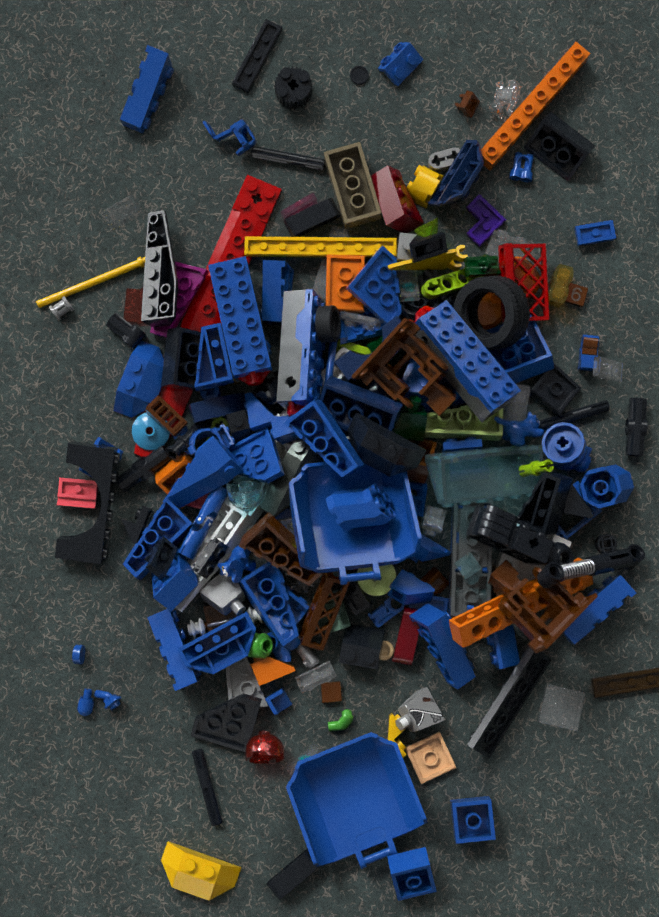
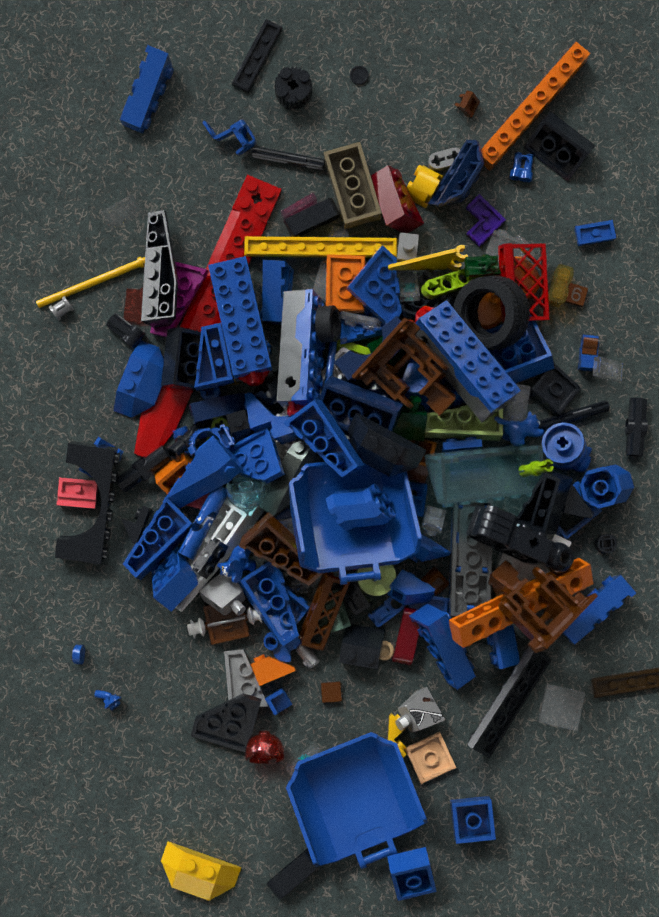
blue cylinder [77,688,94,716] -> none
dark azure dish [132,412,170,450] -> none
black slope [144,537,178,579] -> none
reddish brown slope [145,395,188,437] -> none
blue wedge [147,609,202,691] -> none
blue wedge [177,612,256,674] -> none
black axle [192,749,222,826] -> none
bright green head [248,633,273,658] -> none
clear plate [295,661,337,693] -> none
bright green arm [328,709,353,732] -> none
blue bracket [378,42,423,86] -> none
black slope [409,232,448,263] -> none
clear neon green slope [414,218,438,237] -> none
clear light blue panel [454,552,482,580] -> none
clear animal [488,79,521,119] -> none
black piece [537,544,645,589] -> none

